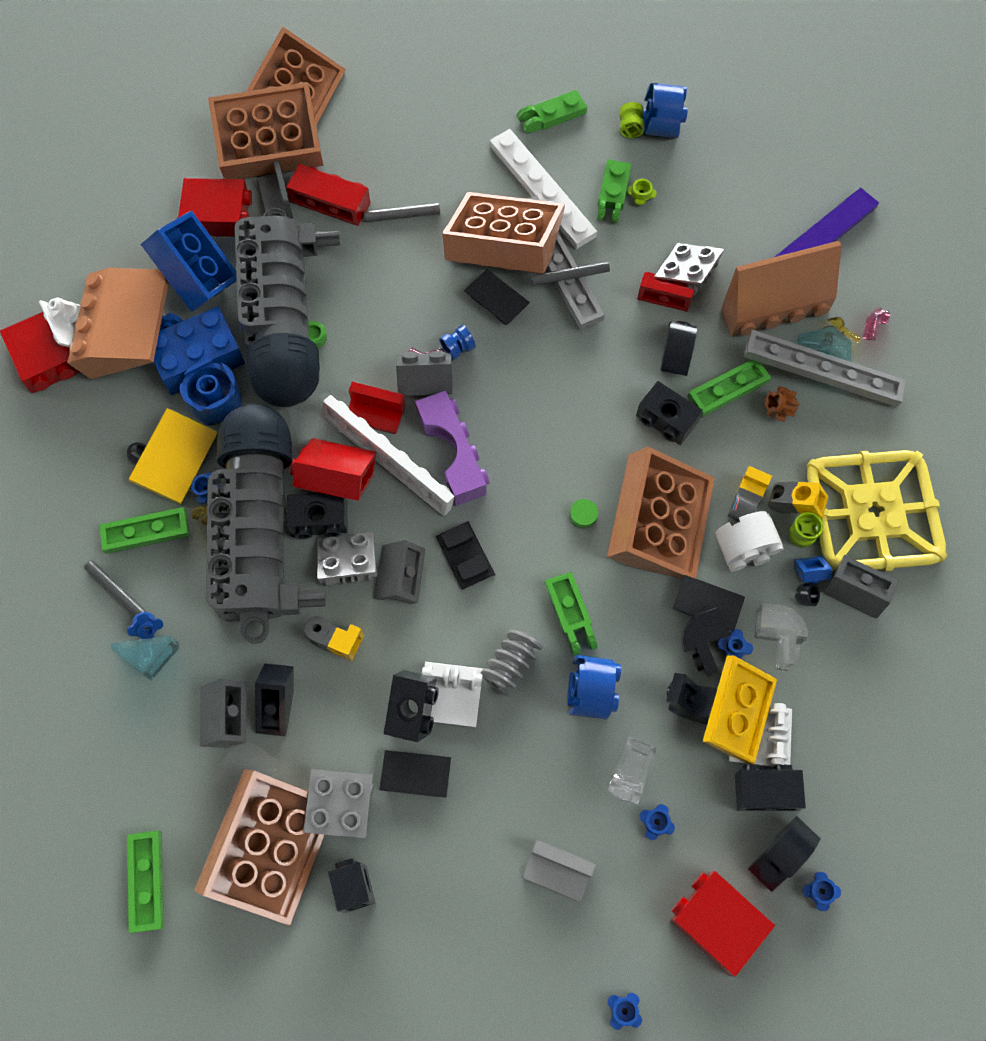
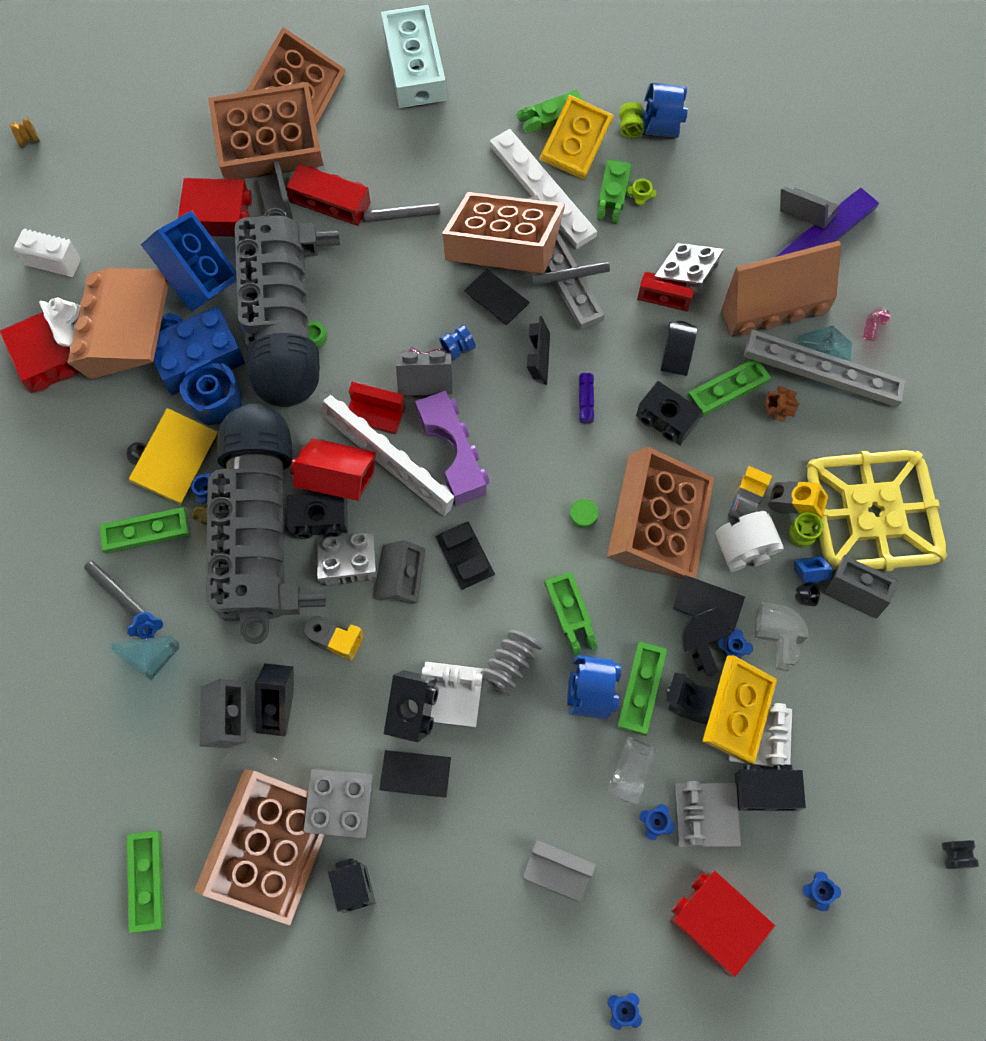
black brick [748,816,821,892] -> none
clear yellow hand [823,317,862,342] -> none
none -> pearl gold wheel [9,117,40,148]
none -> white brick [14,228,81,277]
none -> light aqua brick [381,5,447,108]
none -> black piece [527,316,550,385]
none -> yellow tile [539,95,614,180]
none -> dark purple axle [579,373,594,424]
none -> bright green plate [617,641,667,736]
none -> light grey hinge [675,781,741,847]
none -> dark grey panel [780,186,839,229]
none -> black wheel [942,840,979,869]

